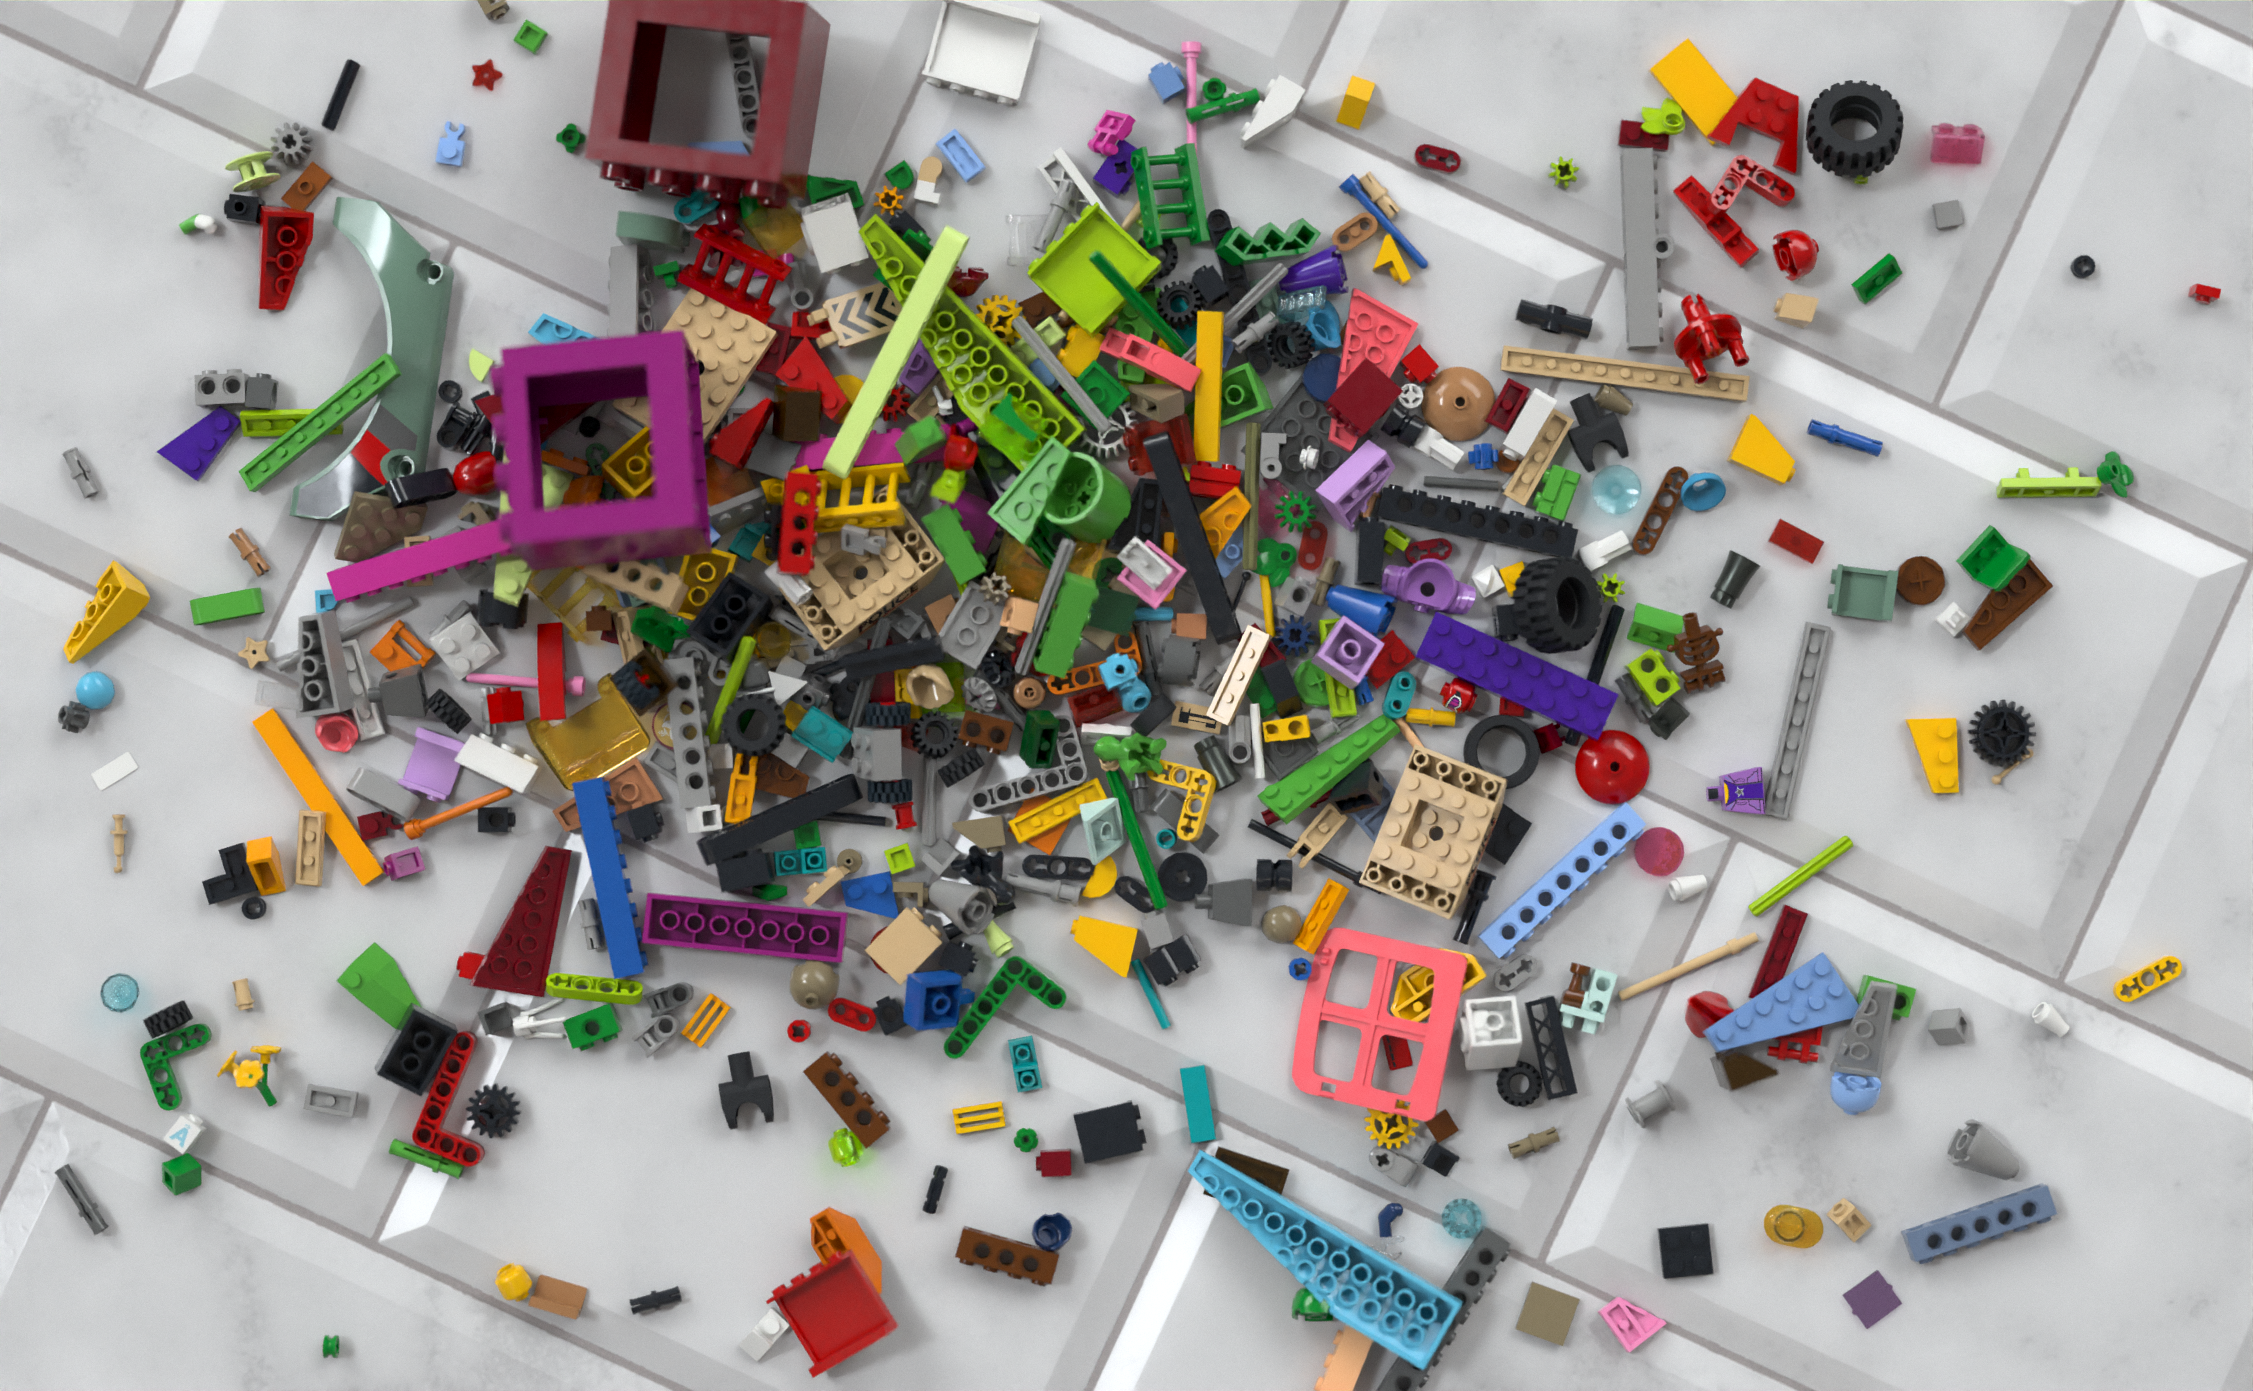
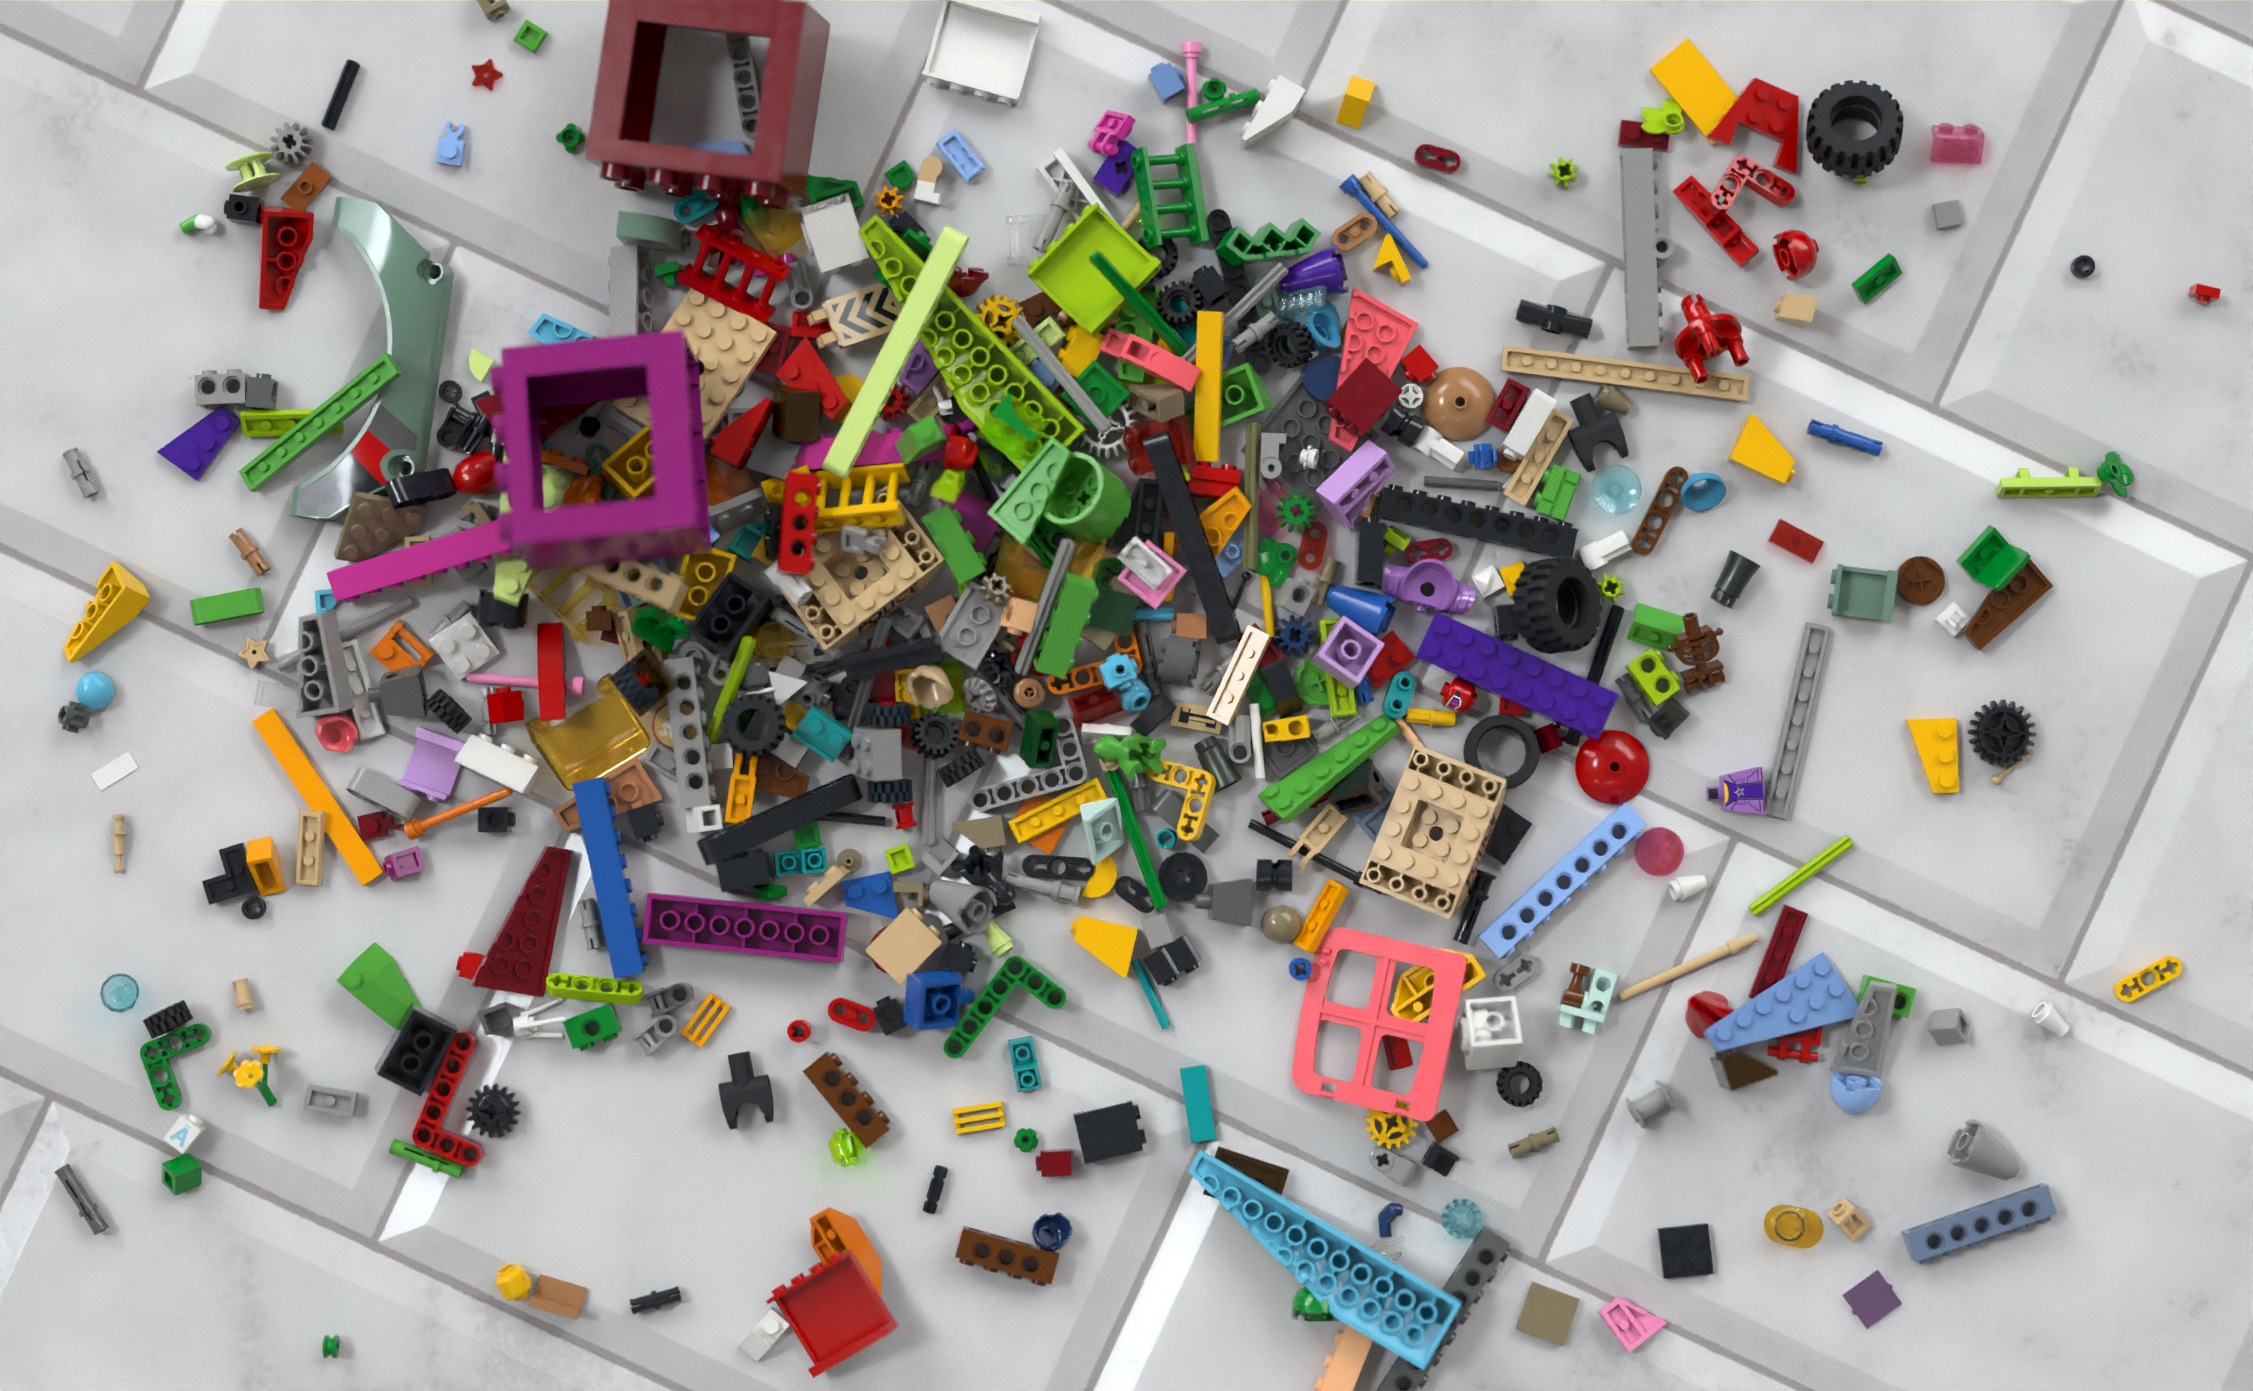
dark tan cylinder [789,960,840,1010] -> none
black fence [1524,995,1578,1100] -> none

